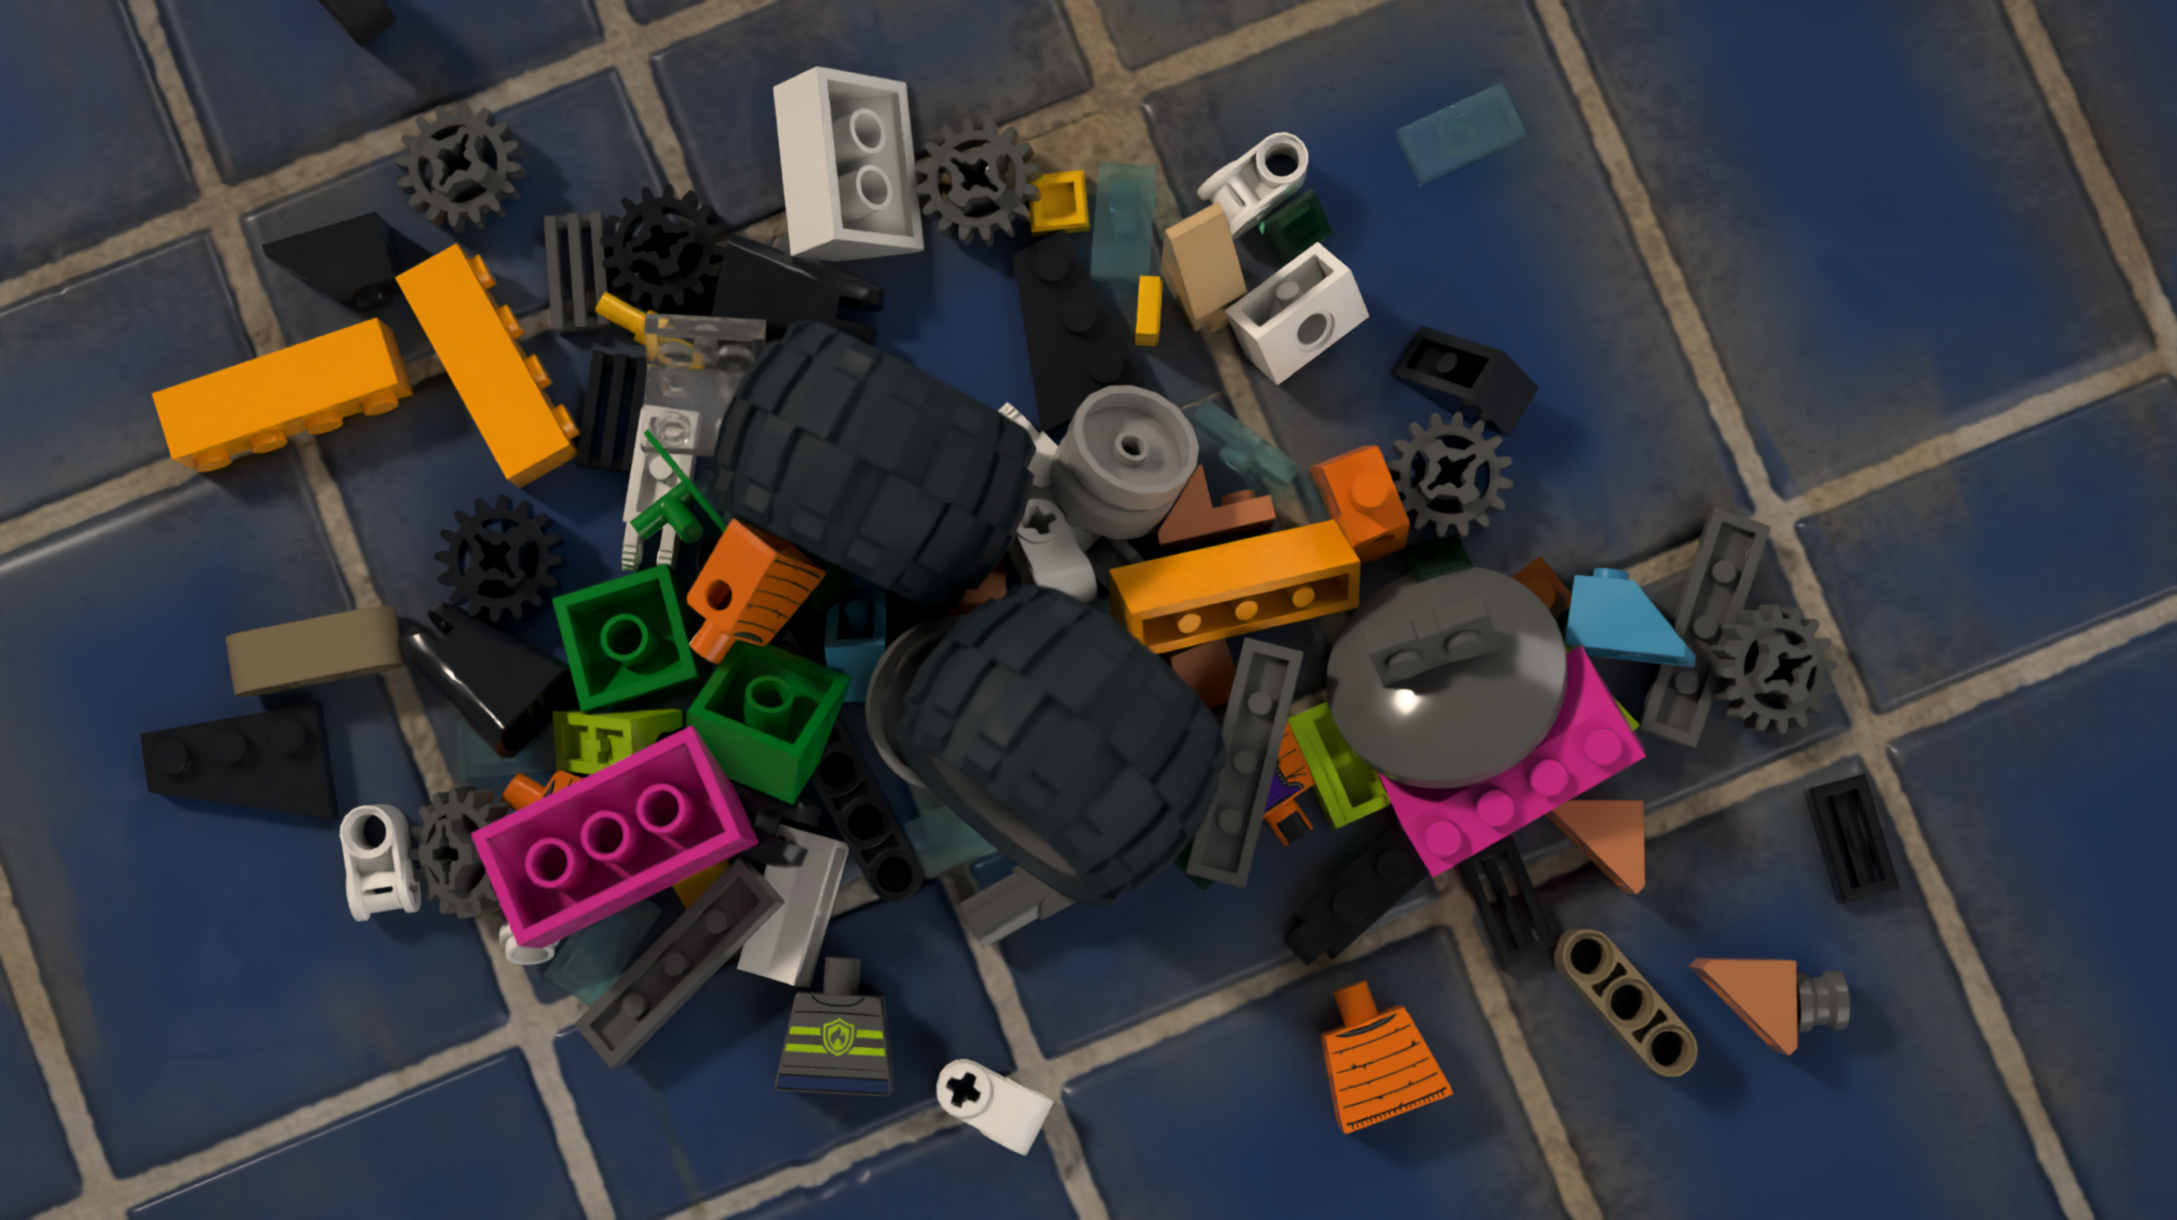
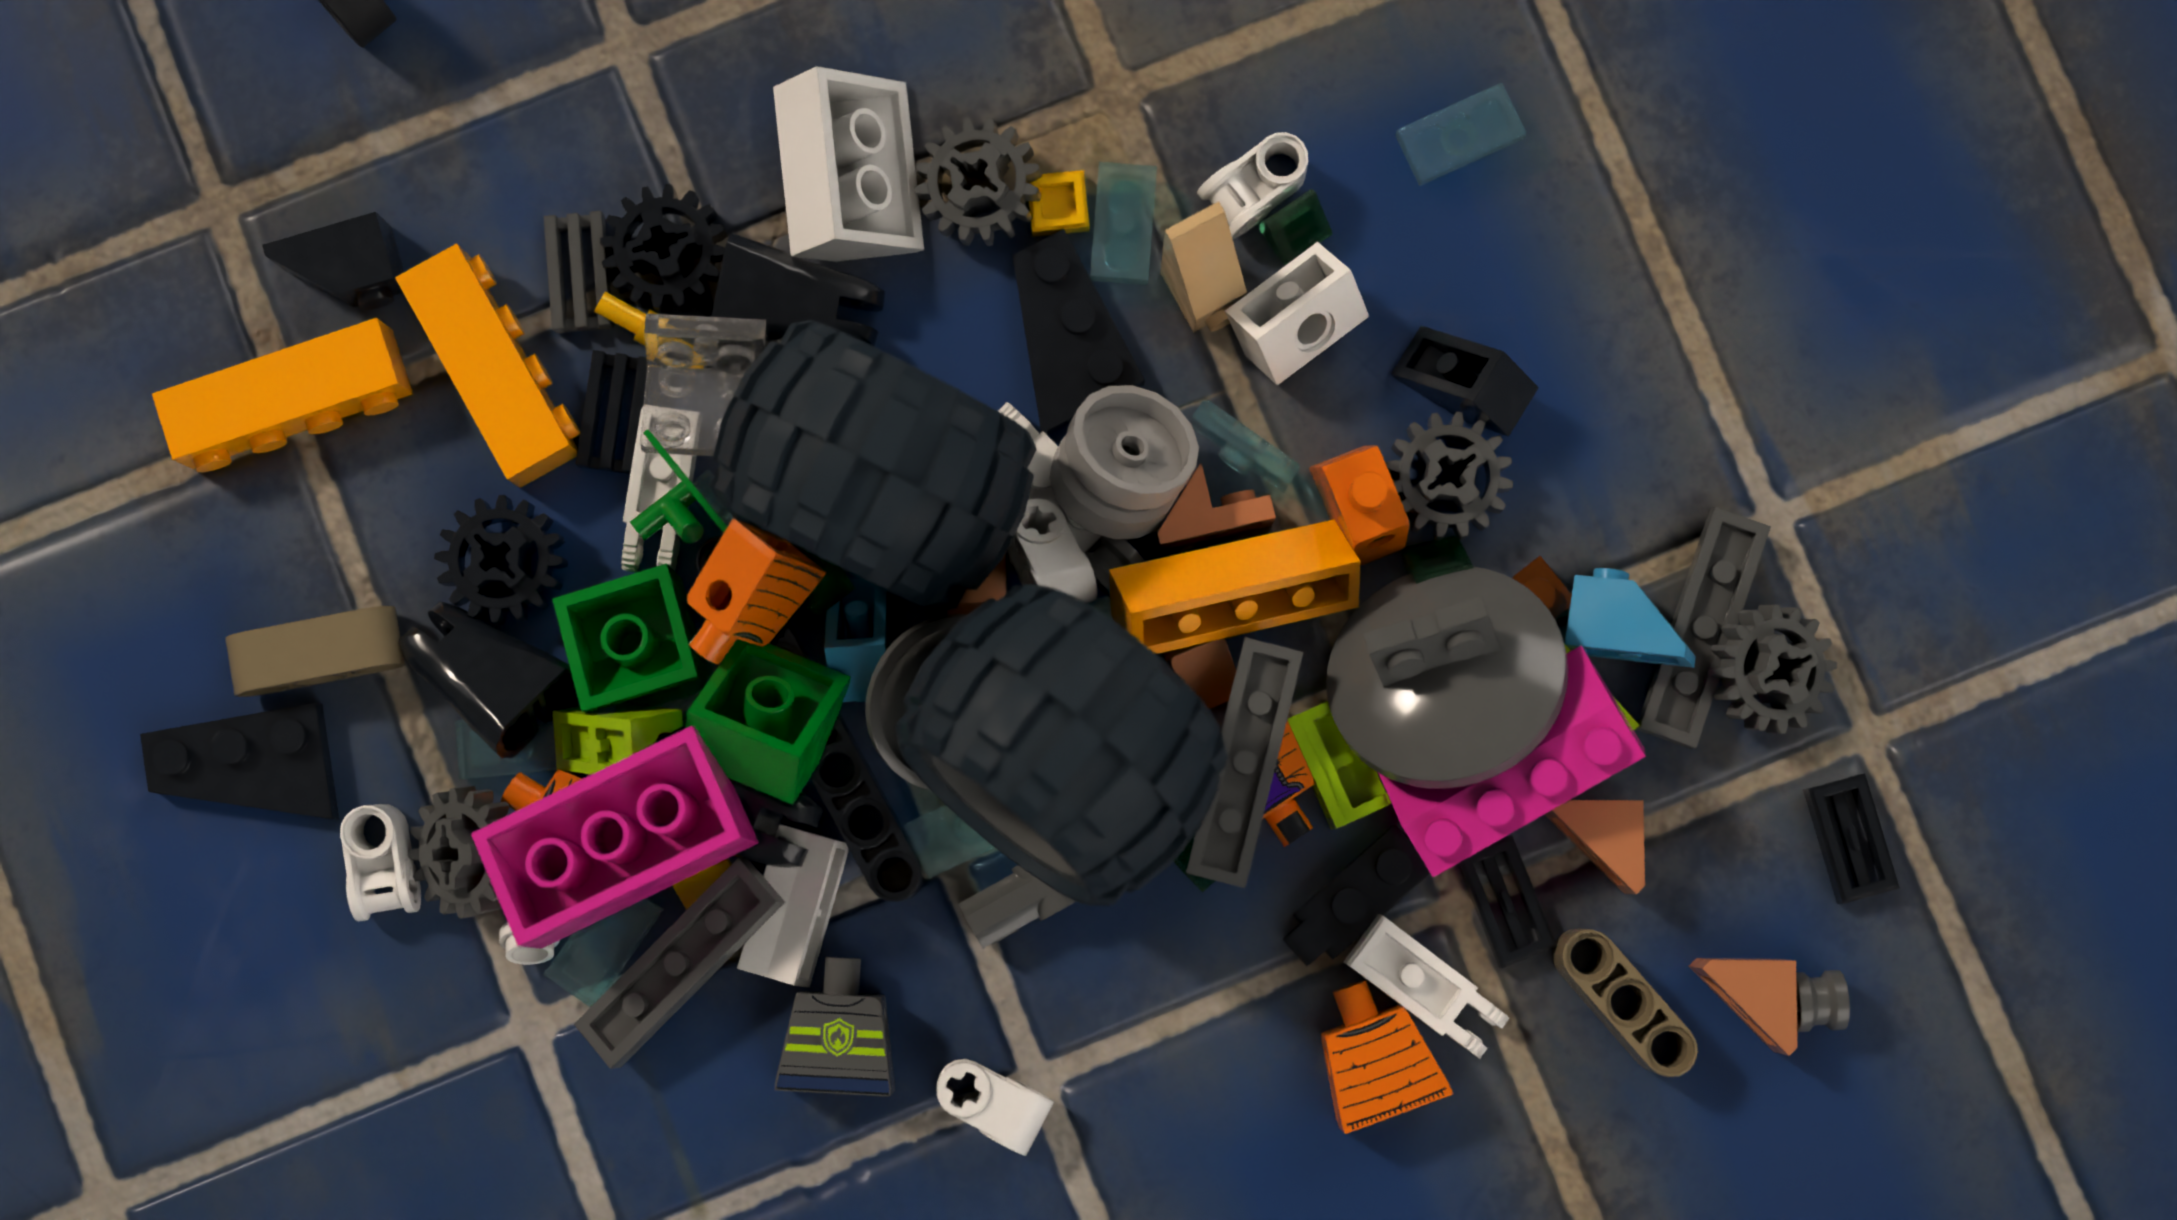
dark grey gear [395,102,527,232] -> none
yellow tile [1135,275,1163,346] -> none
none -> white hinge [1344,914,1509,1059]

